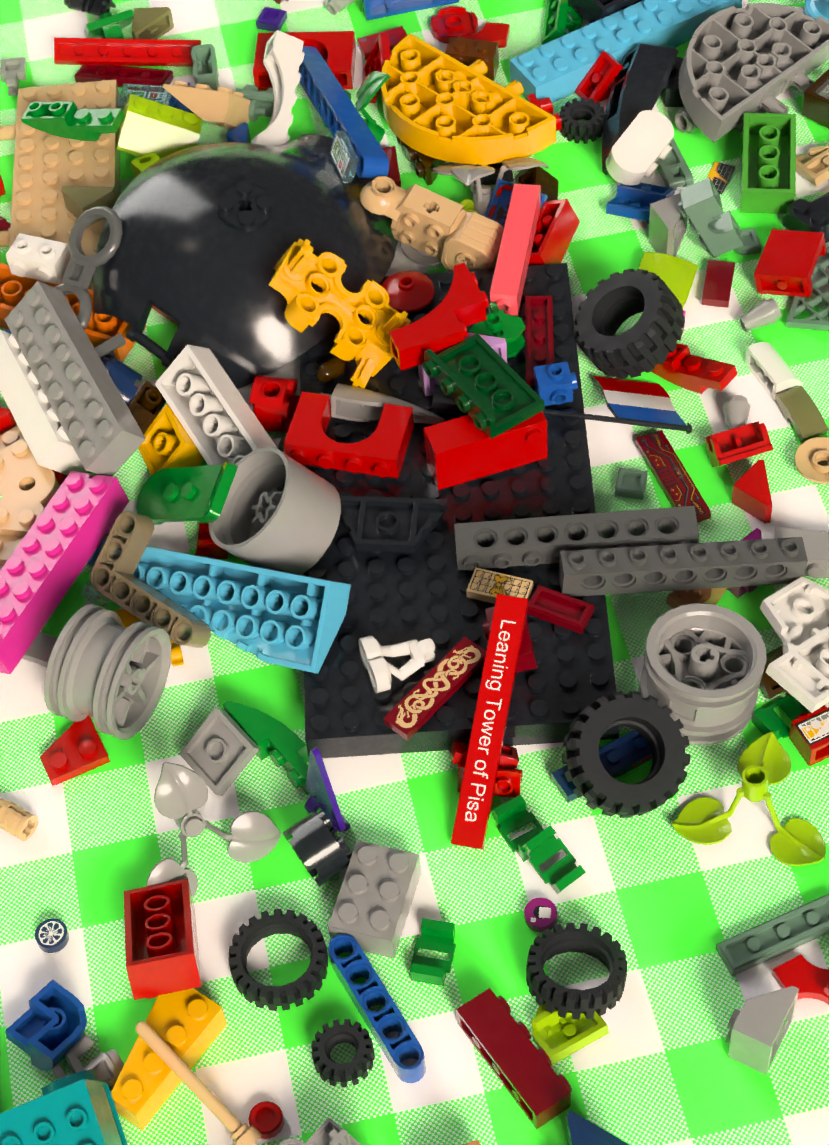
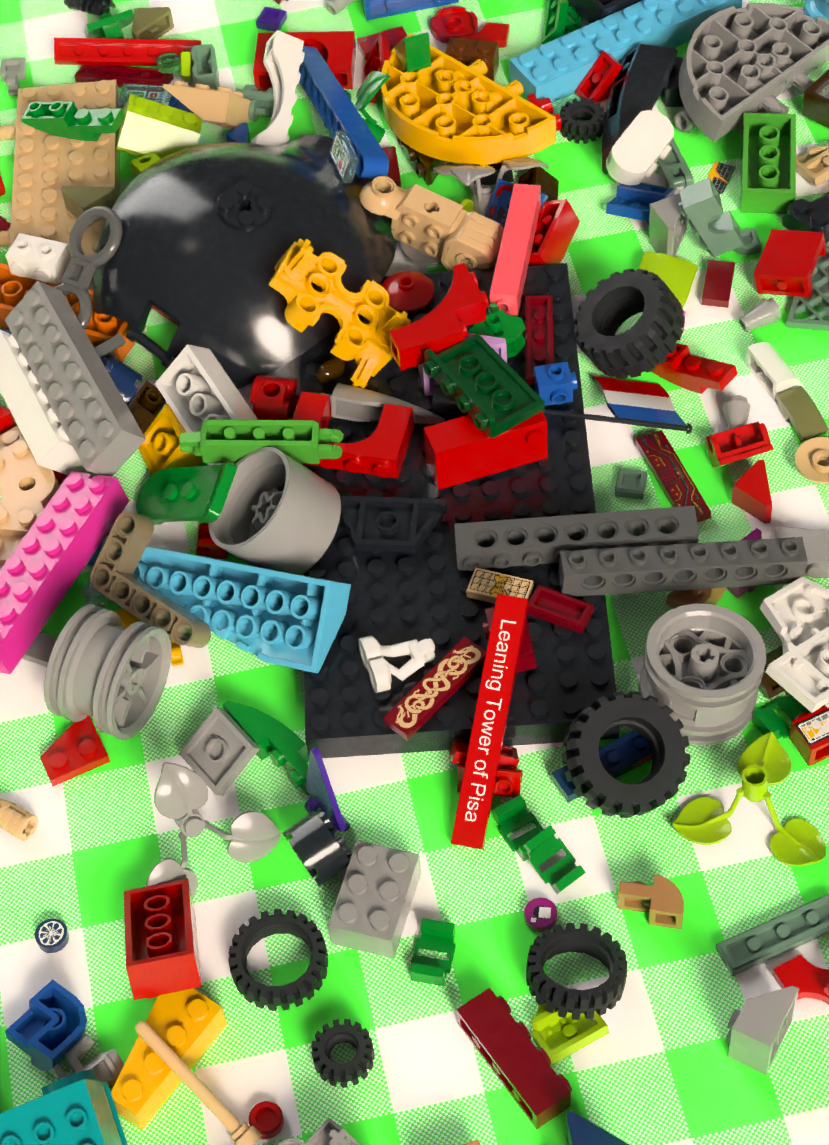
blue beam [328,934,426,1084] -> none
none -> clear green tile [156,53,181,74]
none -> bright green hinge [179,420,344,464]
none -> lime tile [181,52,193,82]
none -> green slope [394,32,431,73]
none -> medium nougat brick [618,874,684,929]

